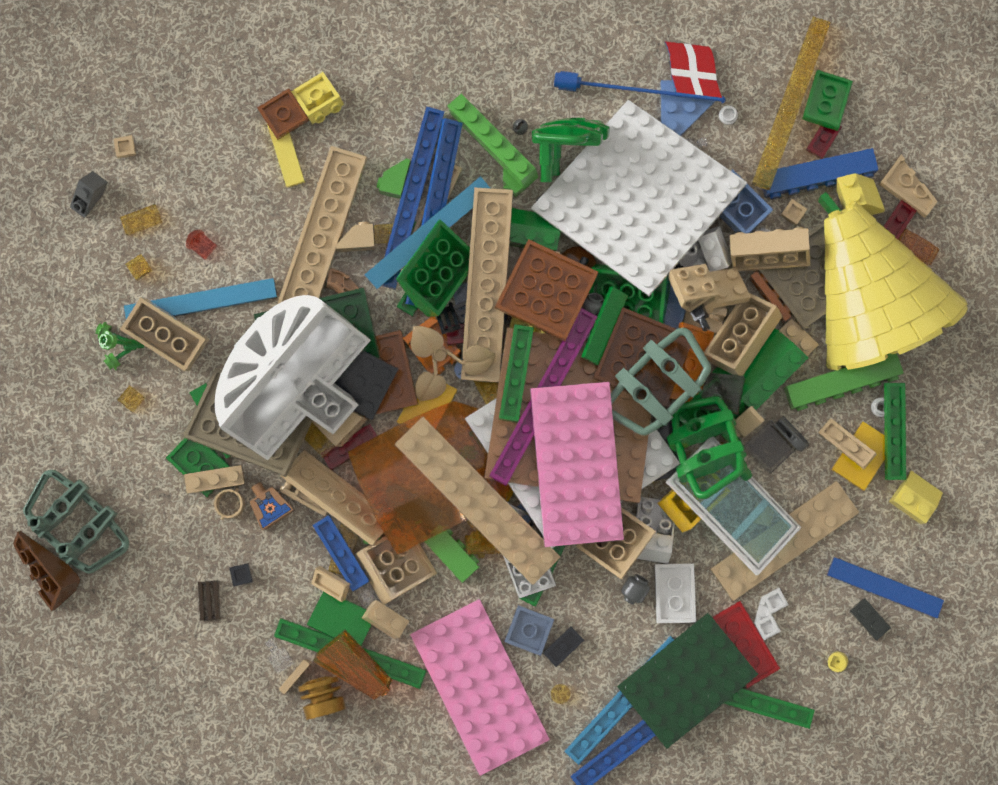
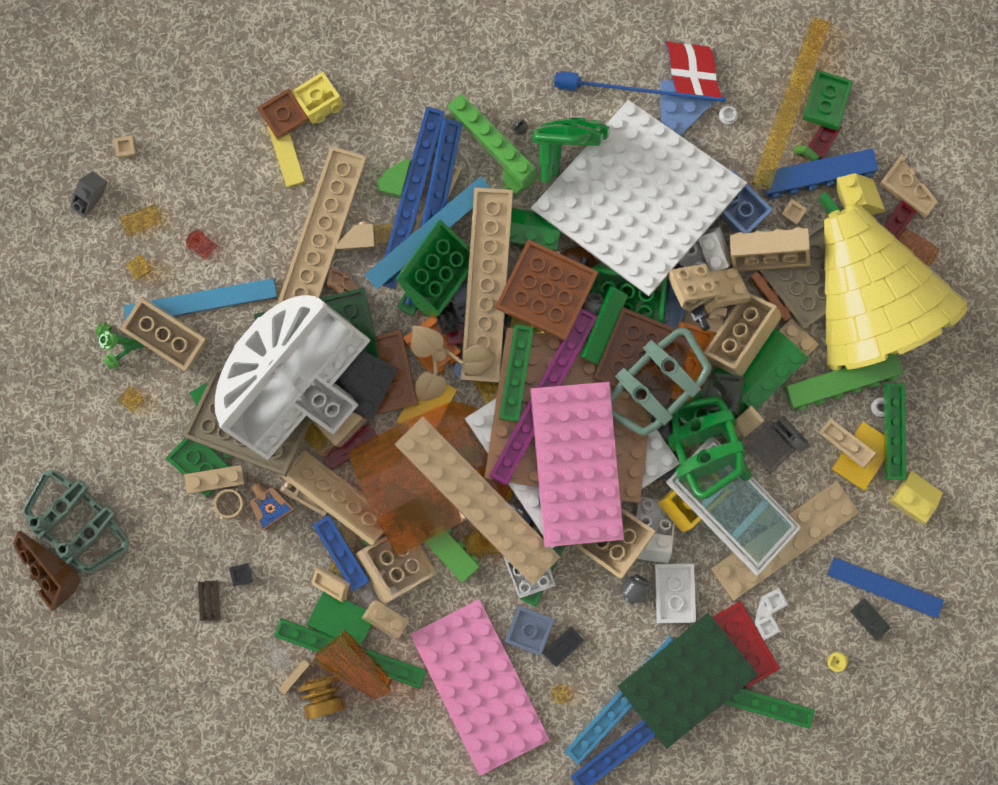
none -> bright green tile [793,145,820,161]

